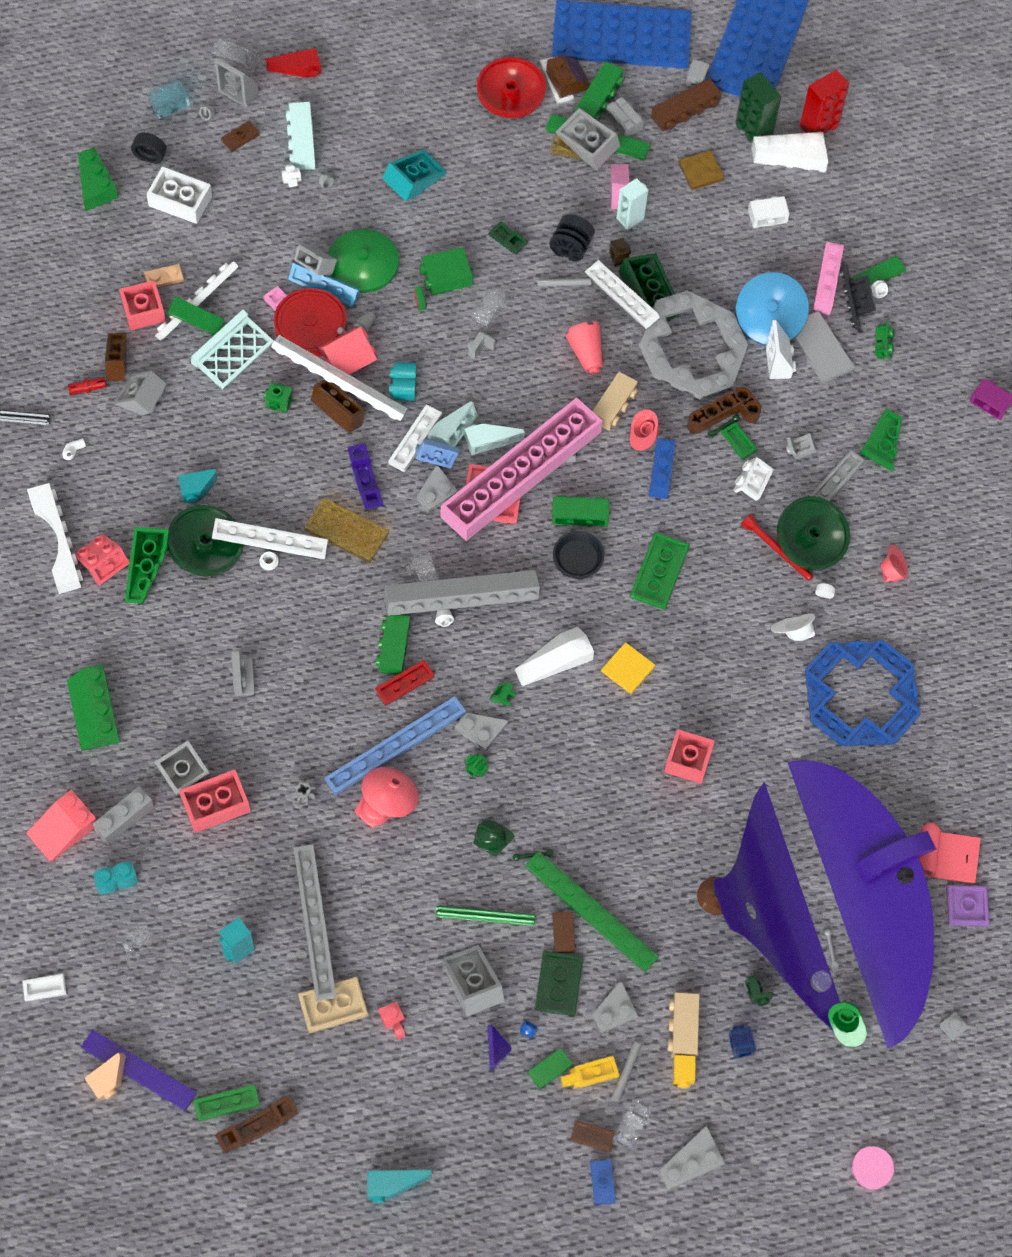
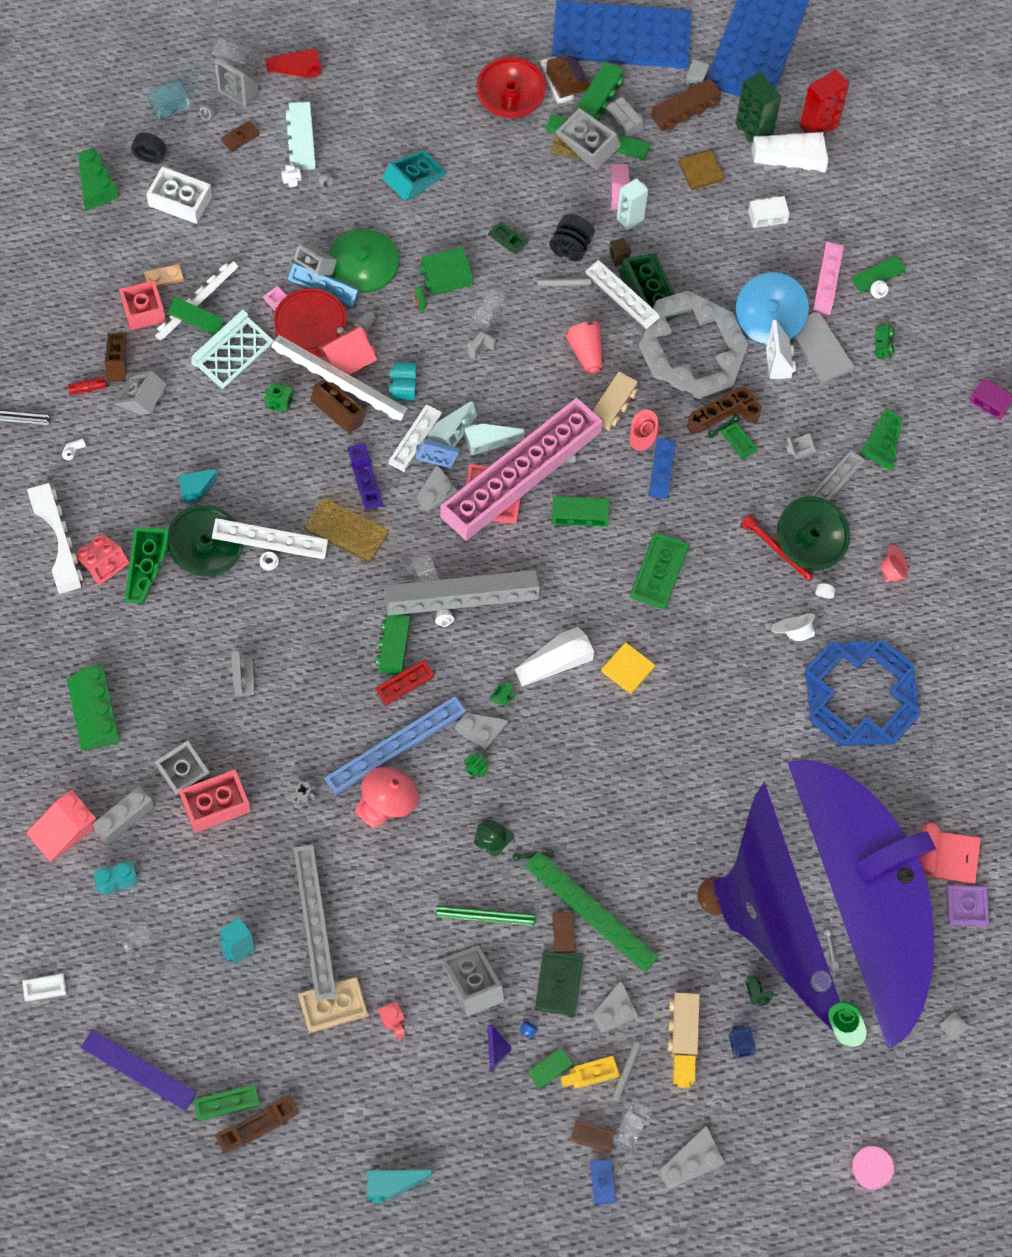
light nougat slope [85,1053,126,1099] -> none
black piece [553,531,604,579] -> none
coral brick [664,729,715,784] -> none
white bracket [733,457,774,501] -> none
black bracket [839,261,876,332] -> none

